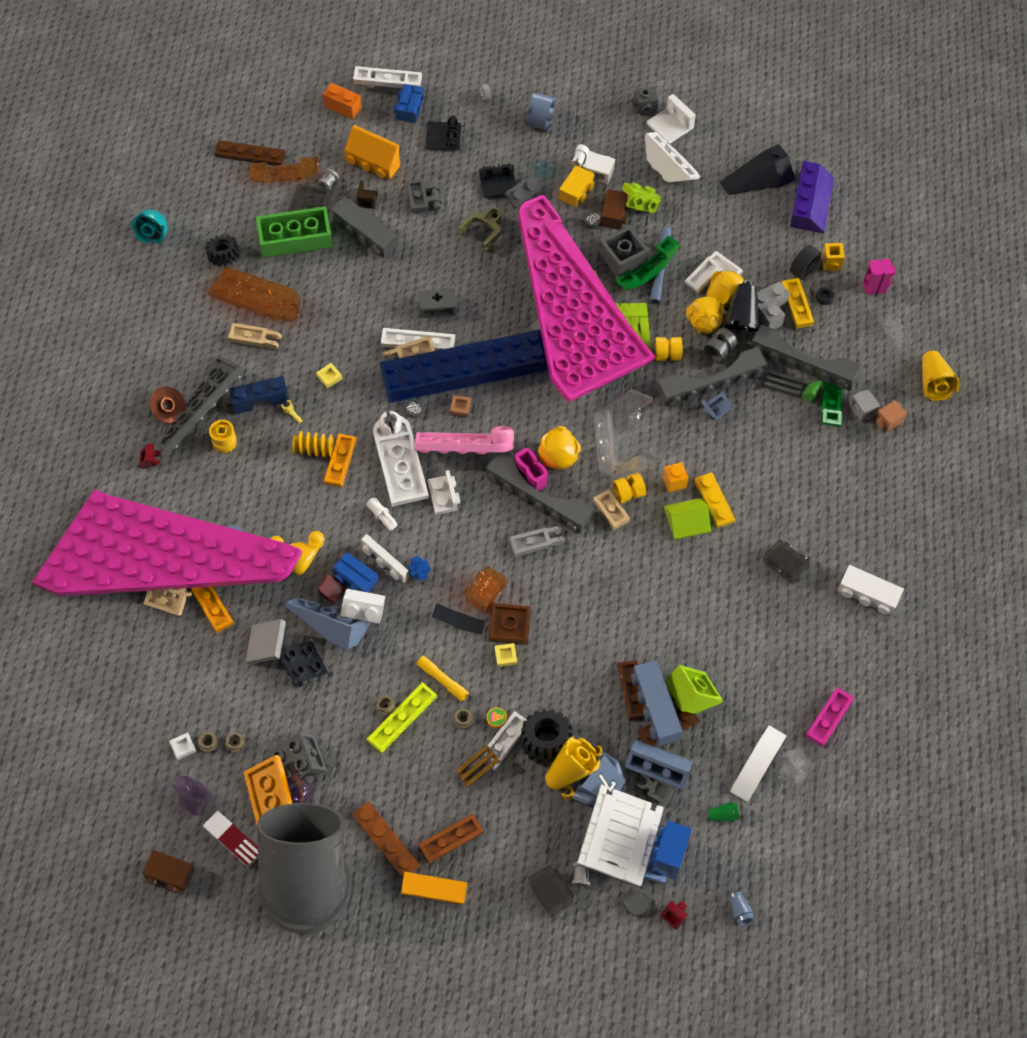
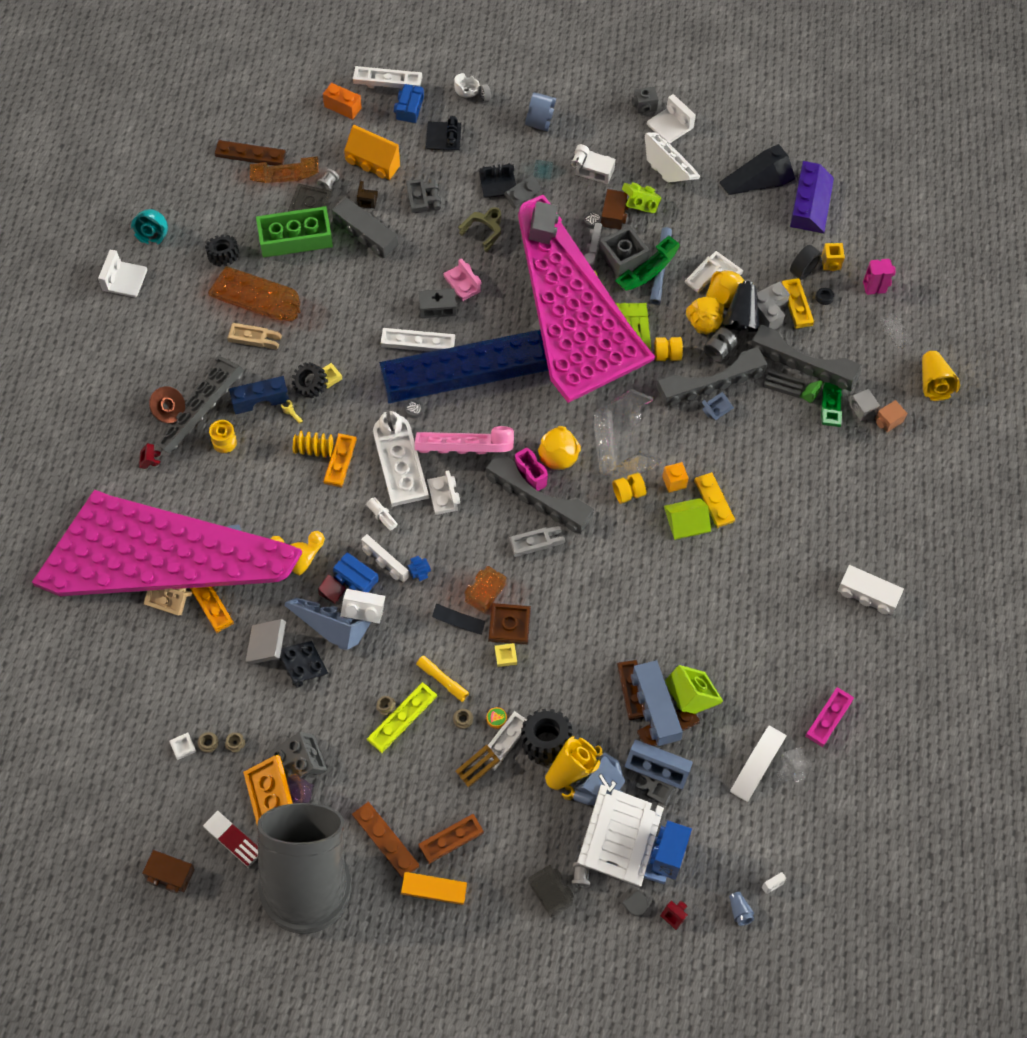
clear purple piece [172,776,213,816] -> none
tan hinge [383,335,436,367] -> none
medium nougat plate [450,395,472,417] -> none
yellow brick [558,166,595,208] -> none
tan plate [593,489,630,530] -> none
green cone [708,802,740,822] -> none
clear smoke brick [763,538,810,585] -> none
none -> white bracket [98,250,147,298]
none -> black tyre [292,362,328,398]
none -> bright pink bracket [443,258,482,301]
none -> white hair [454,73,480,98]
none -> dark grey brick [529,201,559,244]
none -> light grey hinge [584,223,602,269]
none -> white tile [762,872,786,894]

